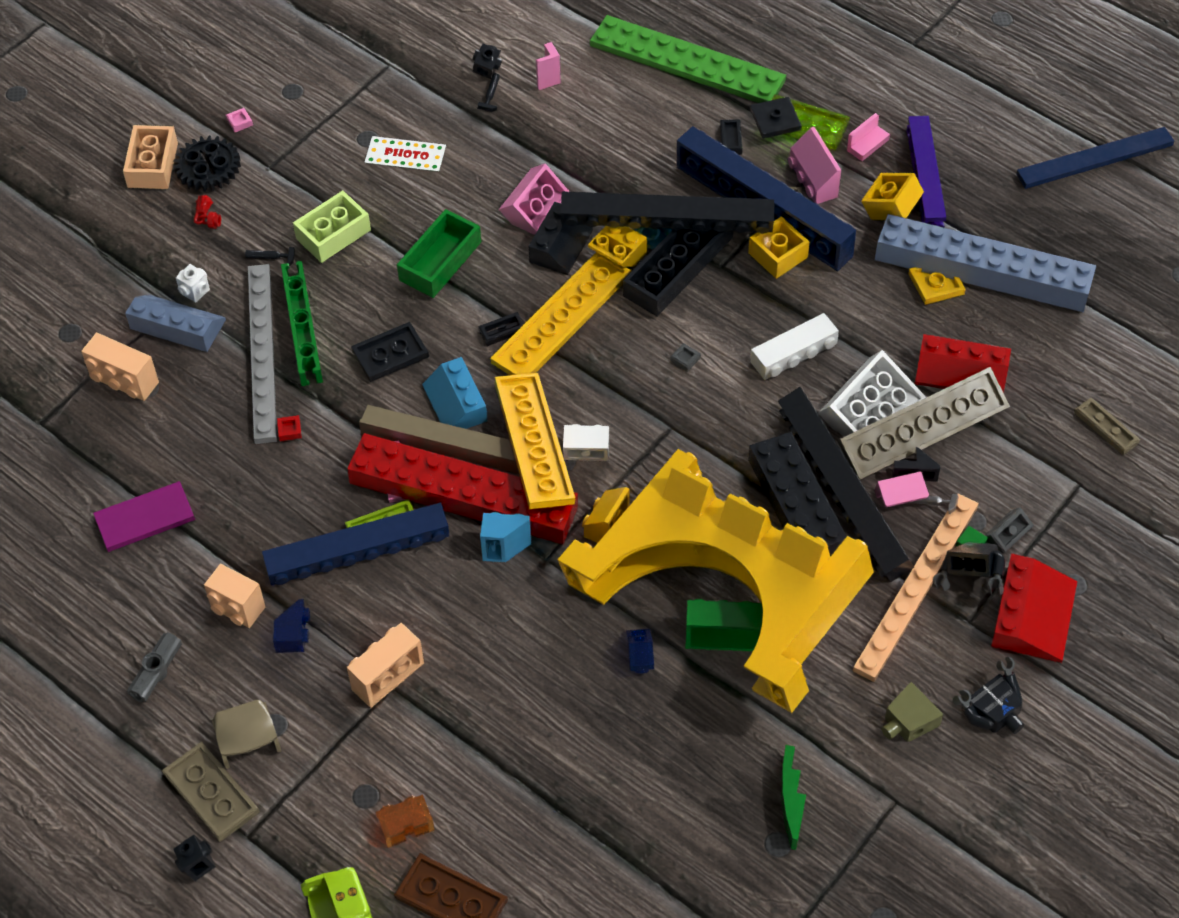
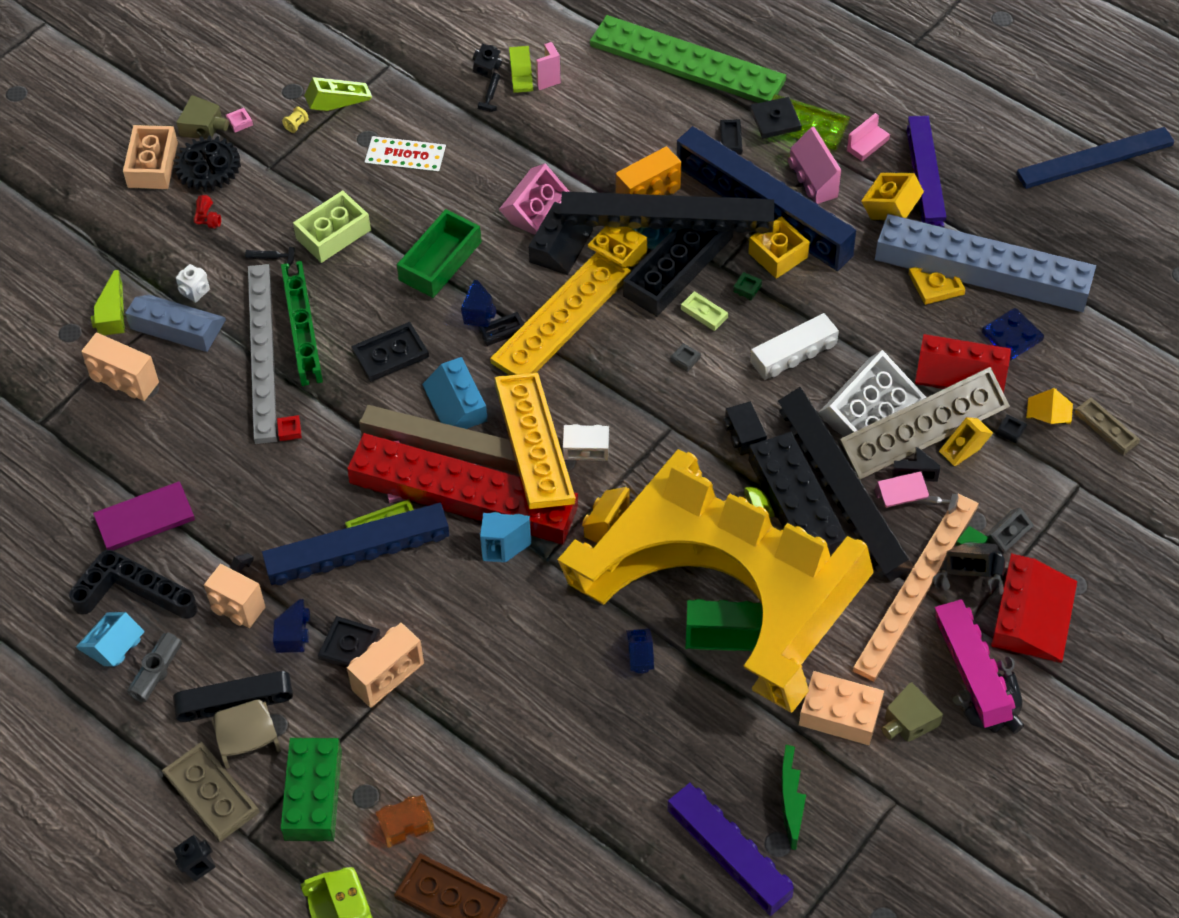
none -> black beam [69,550,198,619]
none -> medium azure slope [76,612,145,666]
none -> lime slope [91,270,125,336]
none -> black beam [173,671,293,722]
none -> olive torso [176,95,229,139]
none -> black tile [230,553,254,573]
none -> green piece [281,738,342,841]
none -> light yellow bush [282,106,309,133]
none -> lime slope [304,78,372,111]
none -> black plate [318,616,380,668]
none -> clear blue slope [461,280,496,327]
none -> lime piece [509,46,533,93]
none -> light orange brick [615,146,681,195]
none -> dark purple brick [667,783,794,917]
none -> yellowish green plate [681,291,728,331]
none -> black brick [723,401,767,456]
none -> dark green tile [733,272,762,300]
none -> lime brick [744,487,775,517]
none -> light nougat brick [799,671,884,746]
none -> dark pink brick [935,599,1015,728]
none -> yellow slope [939,417,993,466]
none -> clear blue plate [982,307,1044,361]
none -> black tile [996,414,1027,443]
none -> yellow slope [1026,388,1073,424]

